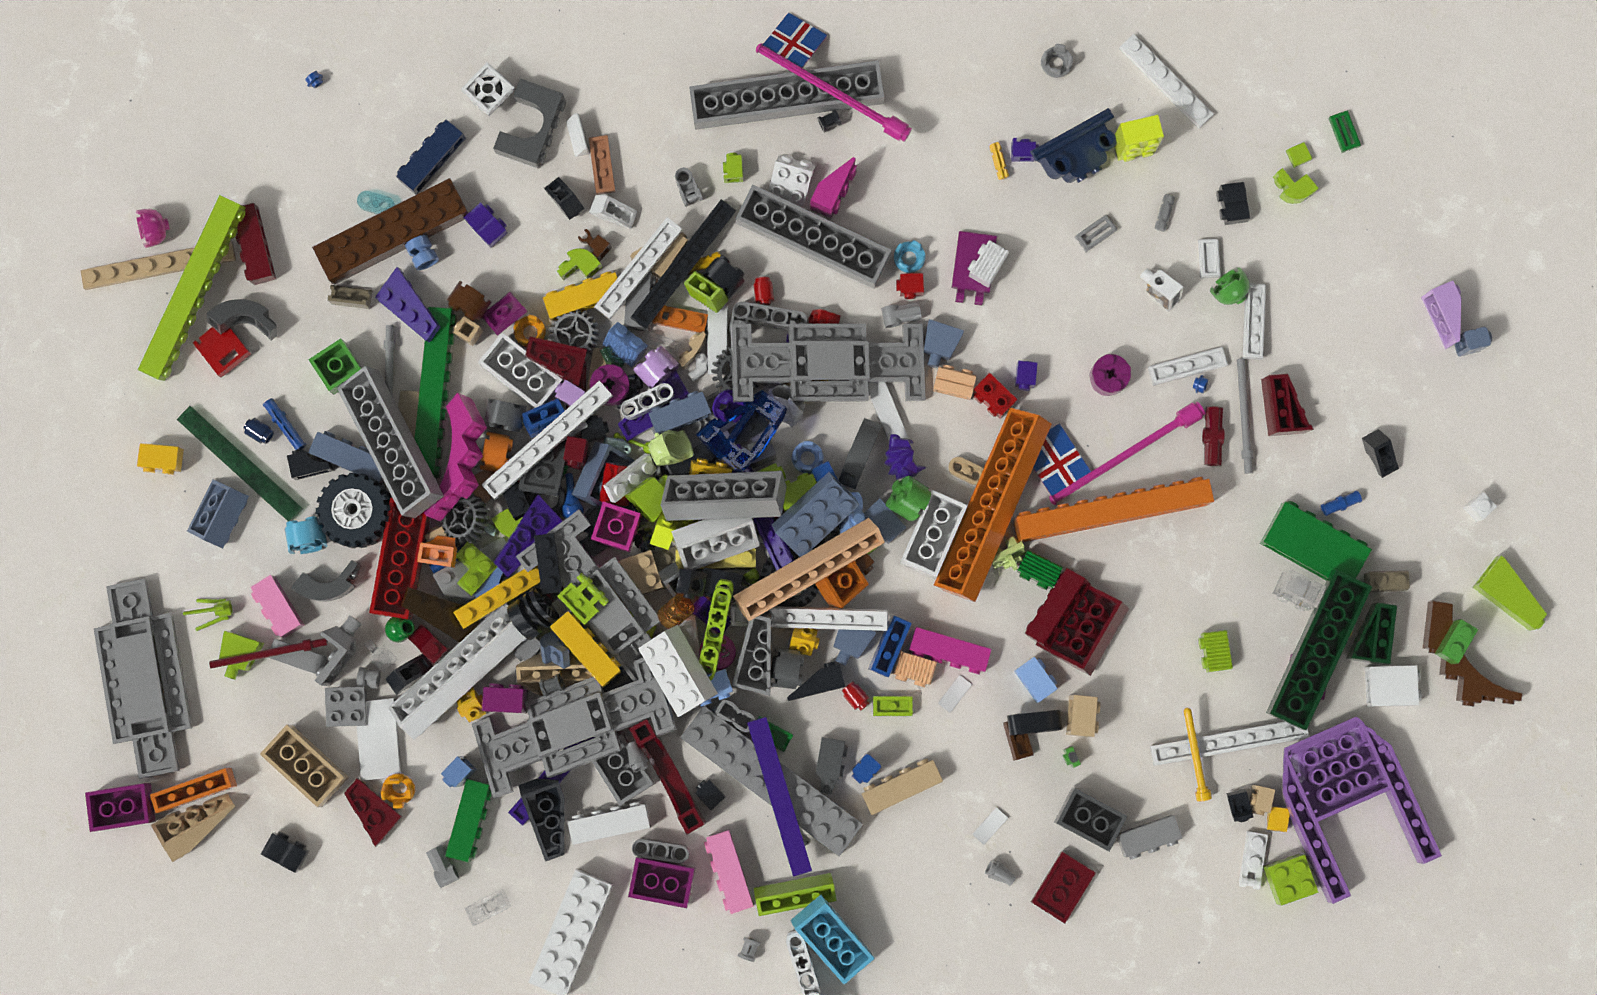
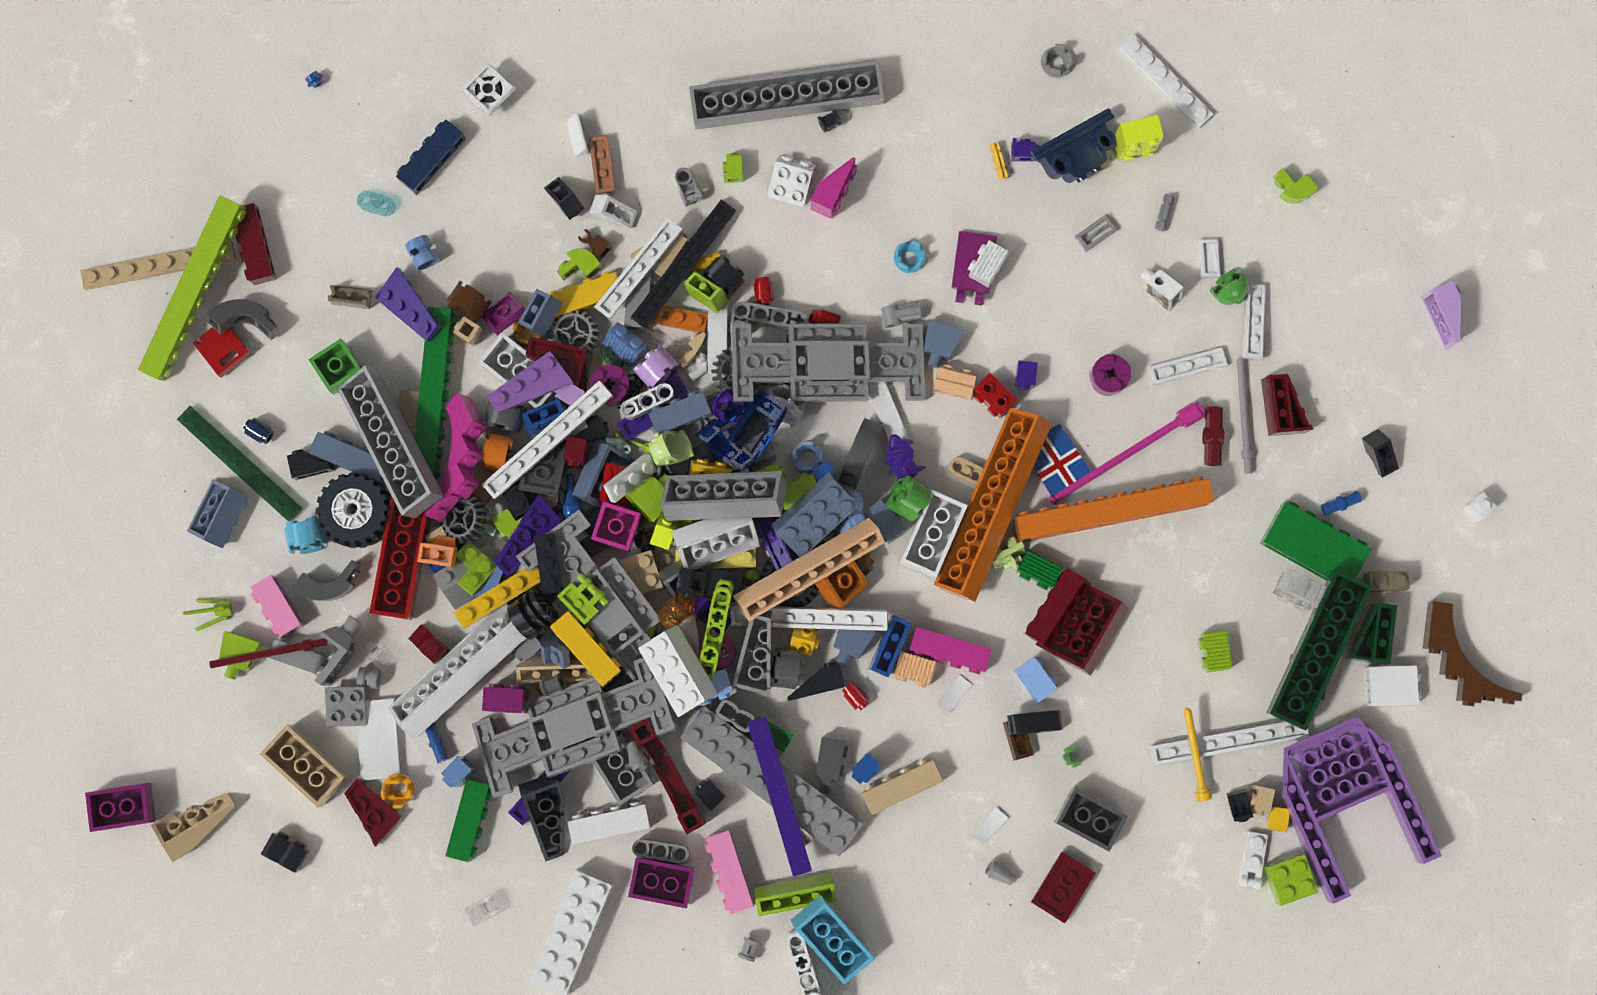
light grey piece [93,579,192,779] -> none
dark pink cylinder [136,209,169,248] -> none
yellow brick [137,443,184,475] -> none
orange brick [150,768,237,813] -> none
blue pin [263,398,307,450] -> none
reddish brown brick [312,178,468,285] -> none
light grey bar [384,325,395,397] -> none
green piece [385,617,415,643] -> none
black arch [385,654,433,695] -> none
dark brown wing [401,587,479,643] -> none
light grey piece [426,845,459,888] -> none
yellow brick [457,687,487,723] -> none
dark purple brick [463,202,508,248] -> none
dark grey arch [493,79,566,168] -> none
light grey brick [736,184,891,289] -> none
flag [756,13,912,142] -> none
lime plate [873,696,913,716] -> none
red brick [896,273,924,299] -> none
tan brick [1066,695,1100,737] -> none
light grey brick [1117,815,1182,860] -> none
blue plate [1193,375,1208,394] -> none
black brick [1216,182,1250,225] -> none
lime tile [1286,142,1312,168] -> none
green tile [1328,110,1361,153] -> none
bright green brick [1435,619,1478,664] -> none
sand blue brick [1454,327,1492,357] -> none
lime slope [1472,555,1547,631] -> none
none -> blue pin [425,722,449,764]
none -> medium lavender wing [486,351,573,413]
none -> sand blue brick [518,289,563,337]

